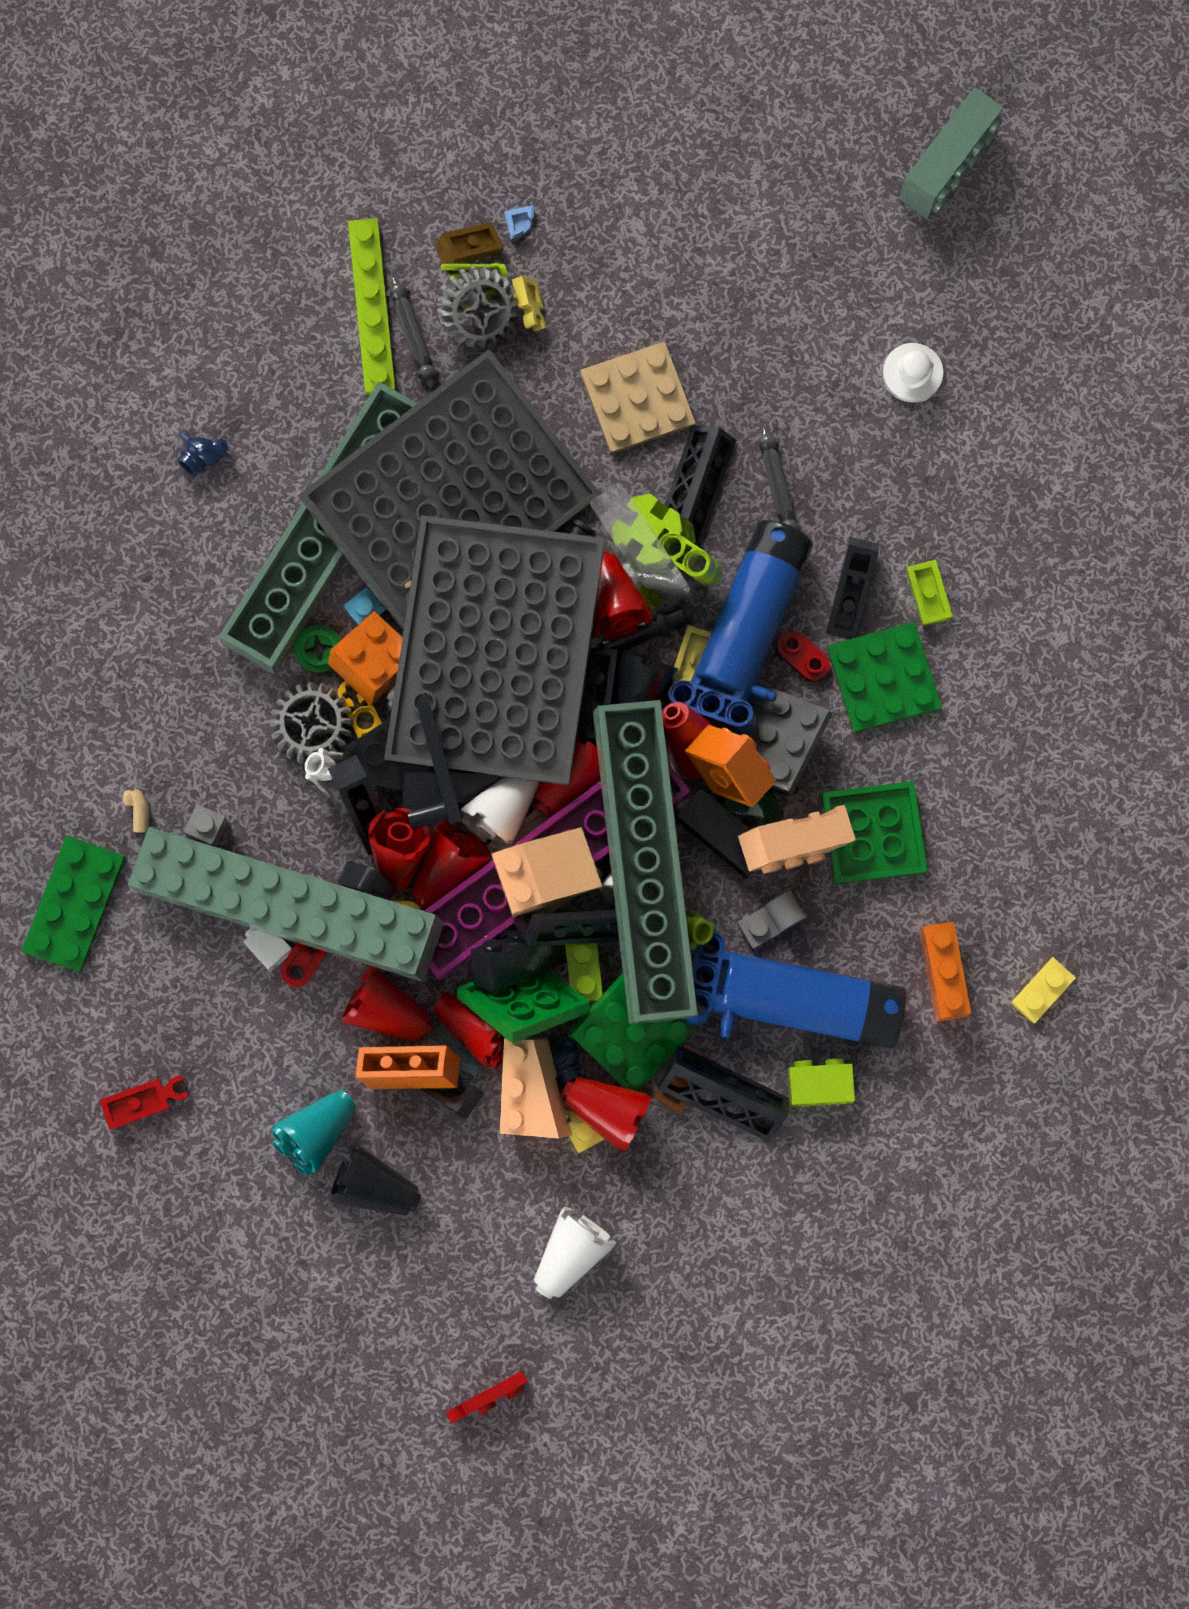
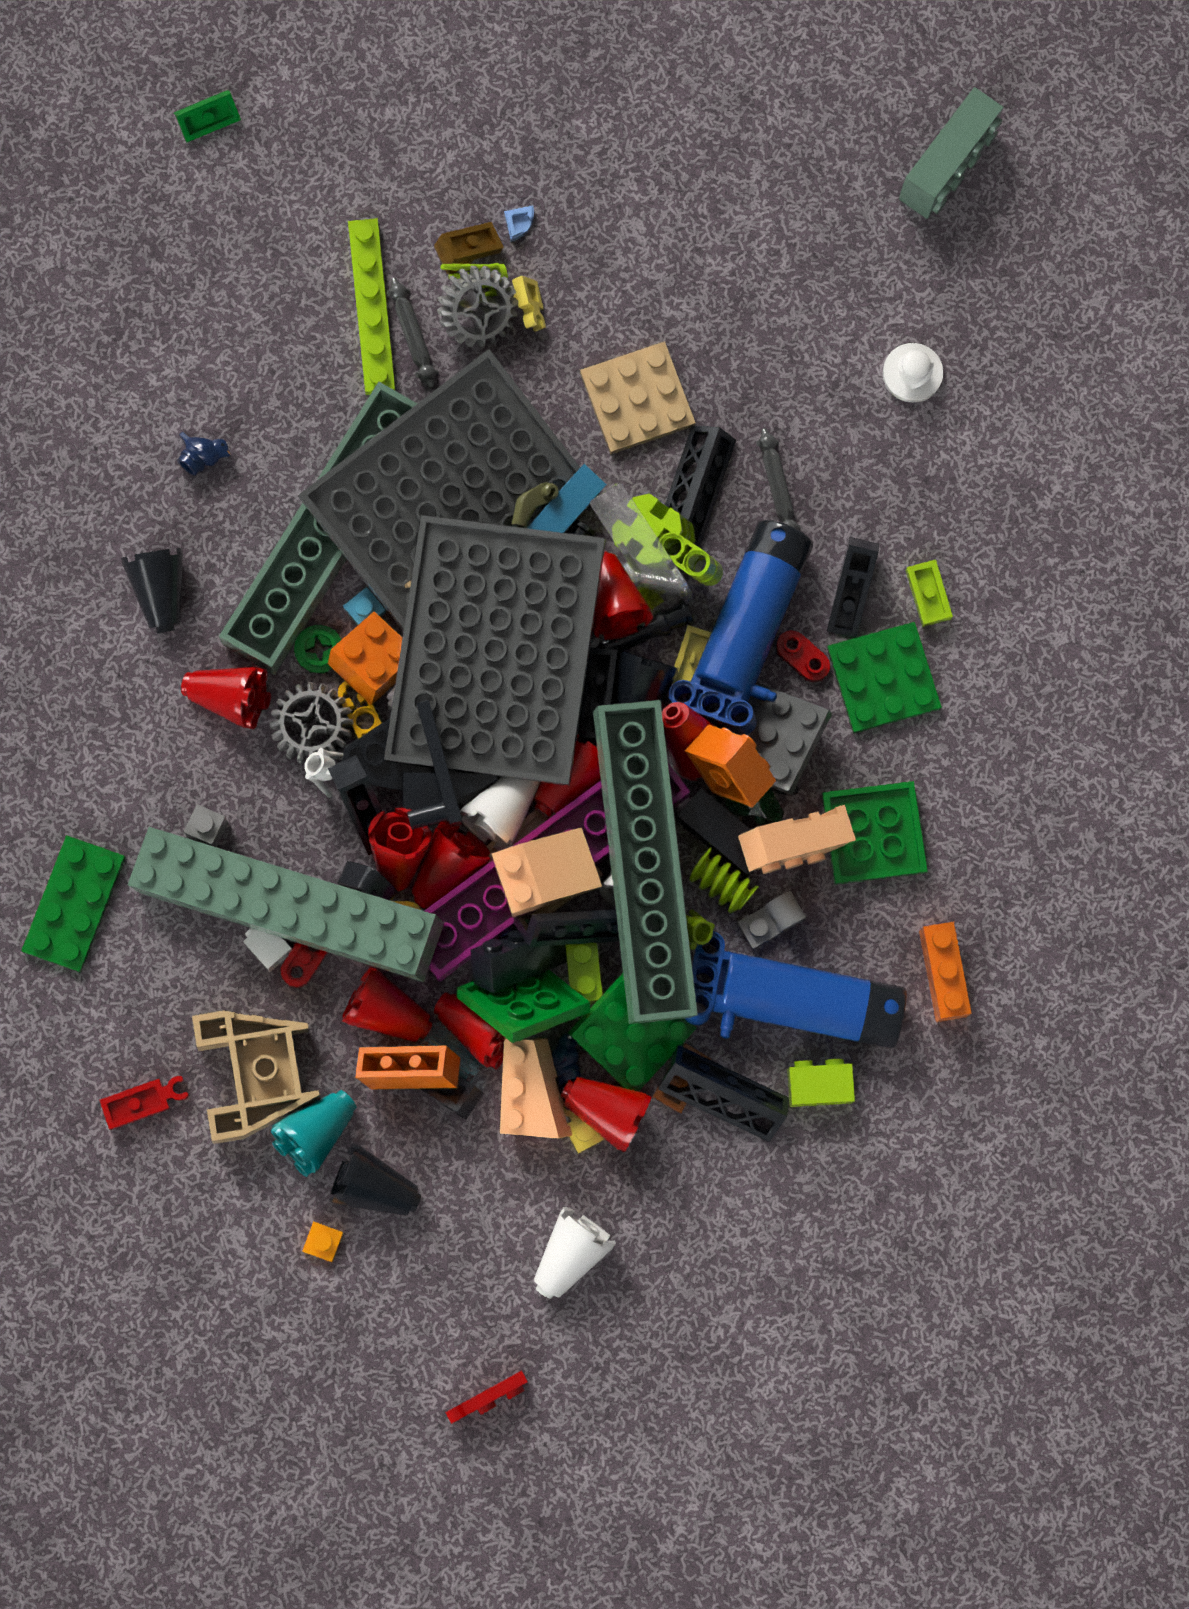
tan arm [123,789,149,833] -> none
light yellow plate [1011,957,1076,1024] -> none
none -> black cone [121,548,183,634]
none -> green plate [174,90,241,143]
none -> red cone [181,667,271,730]
none -> tan wedge [192,1011,320,1144]
none -> light orange plate [302,1221,344,1262]
none -> olive arm [511,482,559,528]
none -> dark azure tile [527,464,607,533]
none -> lime piece [689,848,759,914]

